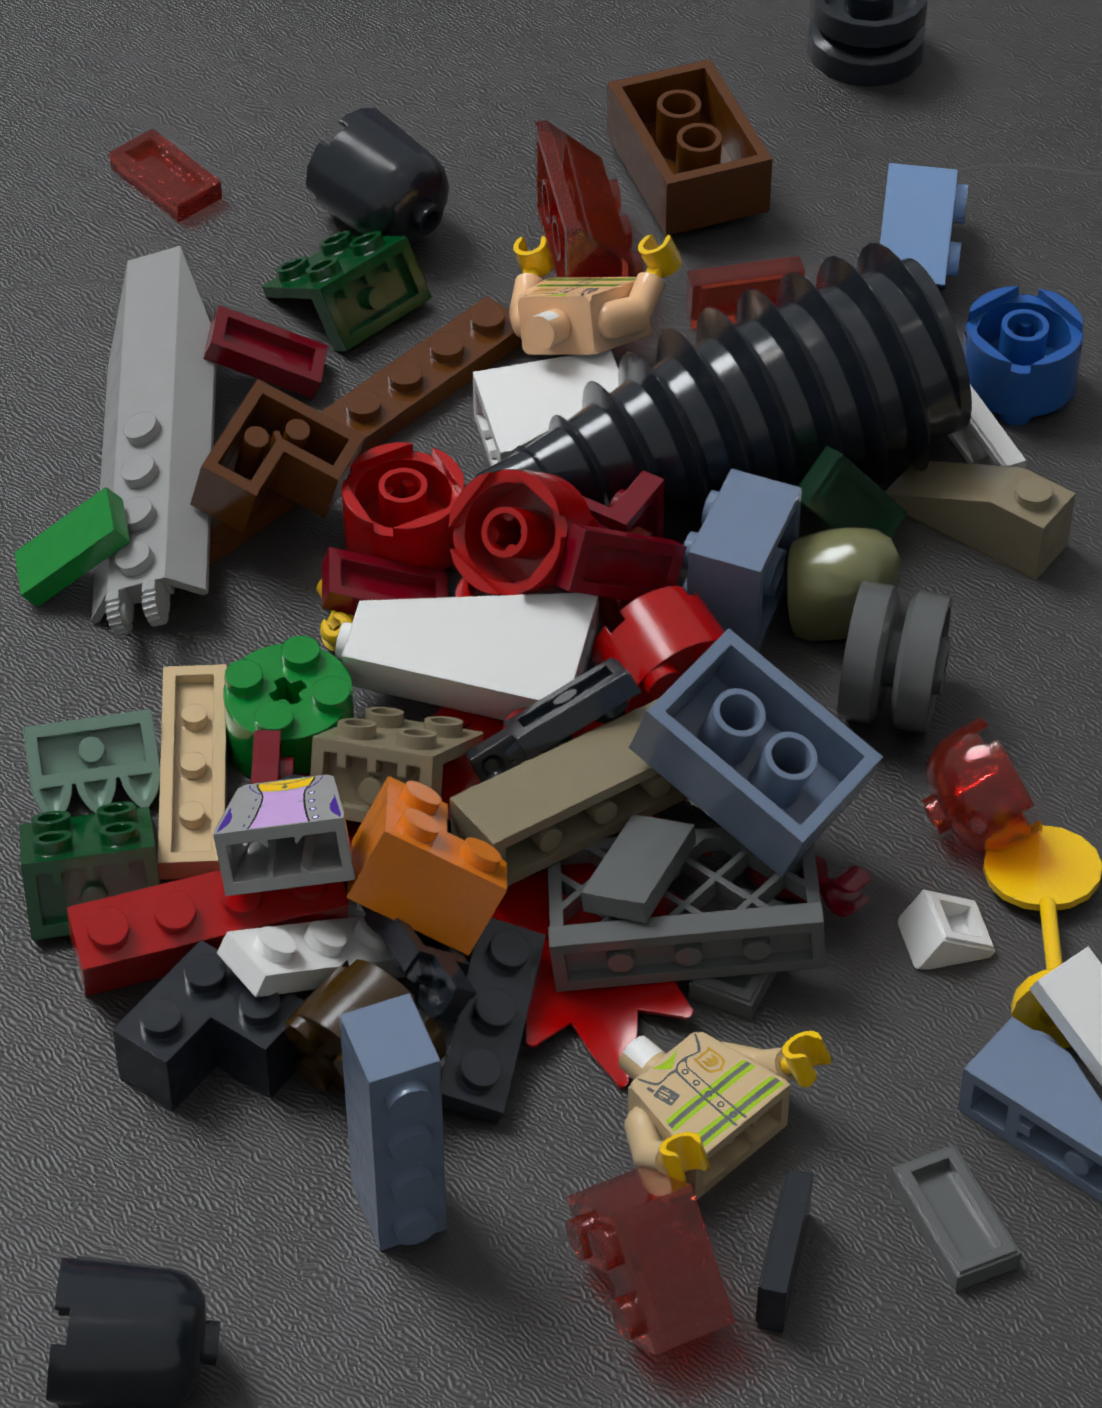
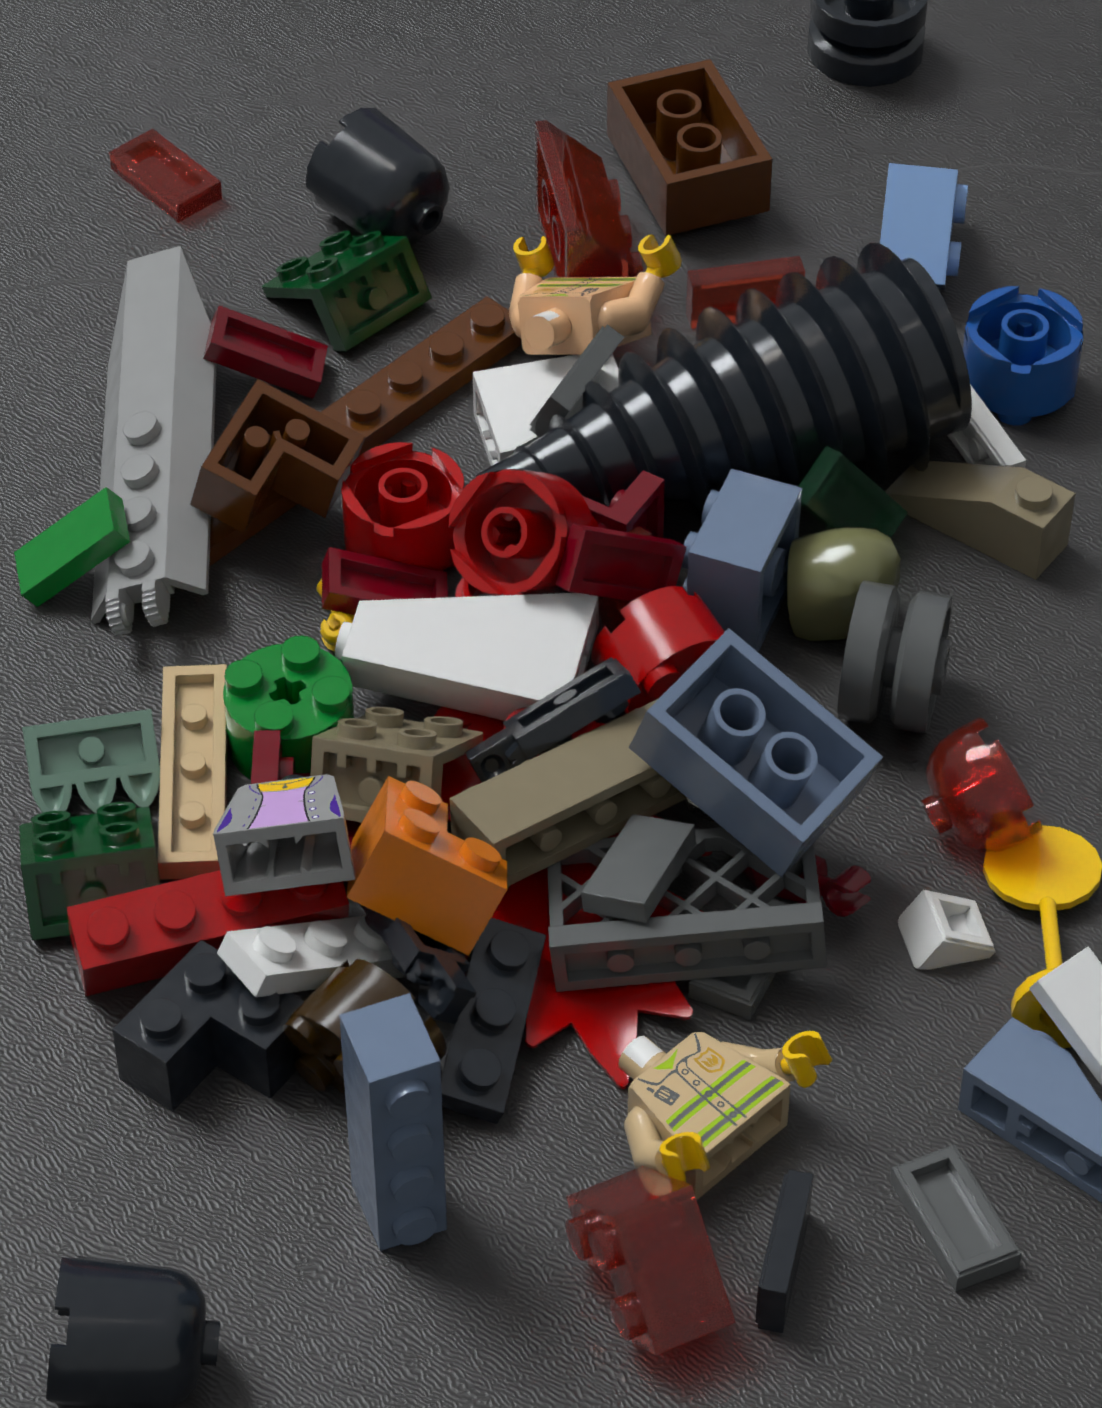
none -> dark grey tile [529,324,624,437]

